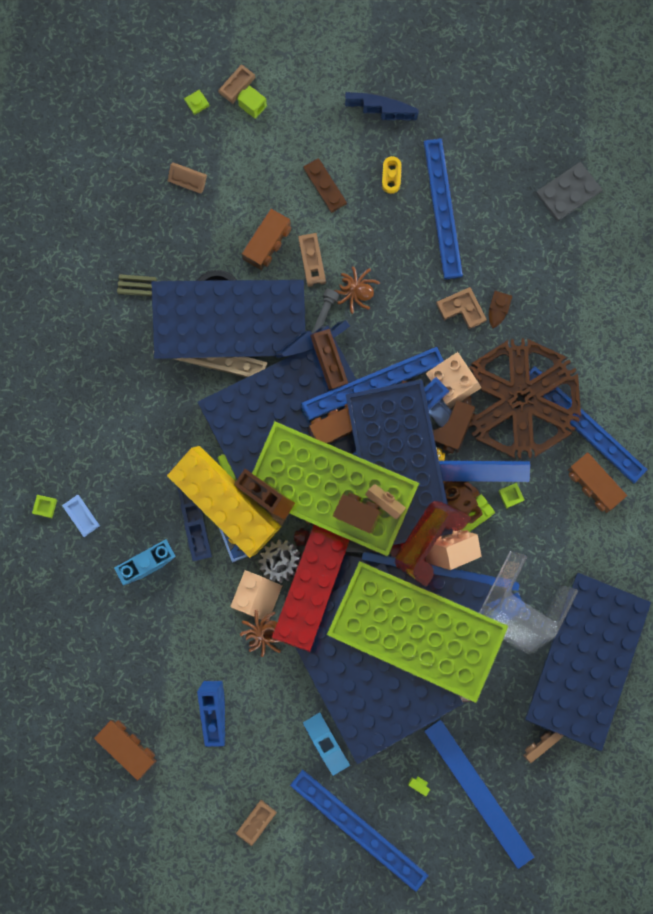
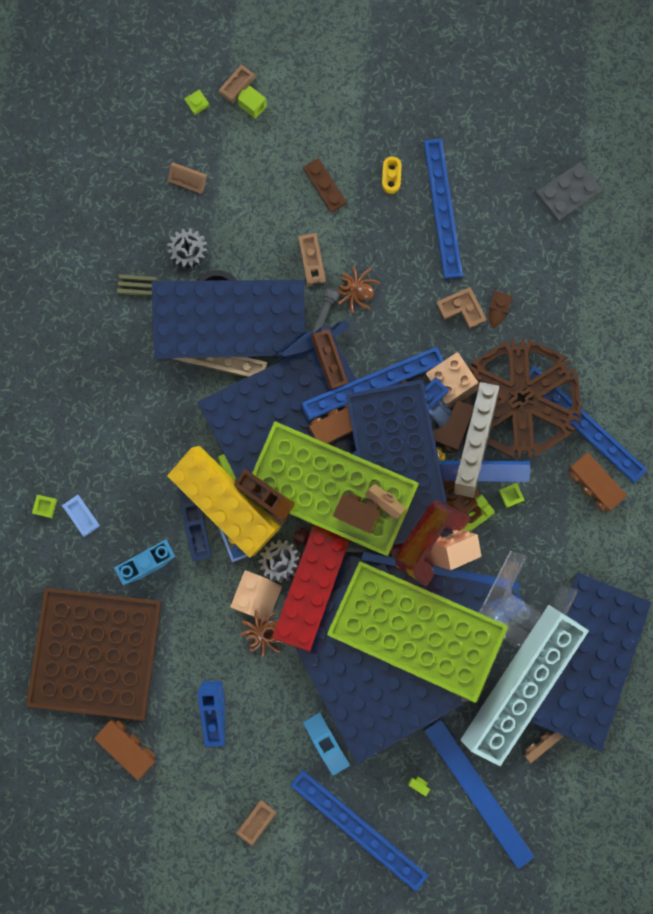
dark orange brick [242,209,292,270] -> none
dark blue slope [345,92,419,120] -> none
none -> reddish brown plate [26,588,162,721]
none -> light grey gear [167,228,208,269]
none -> brick [454,382,499,498]
none -> light aqua brick [460,605,589,766]

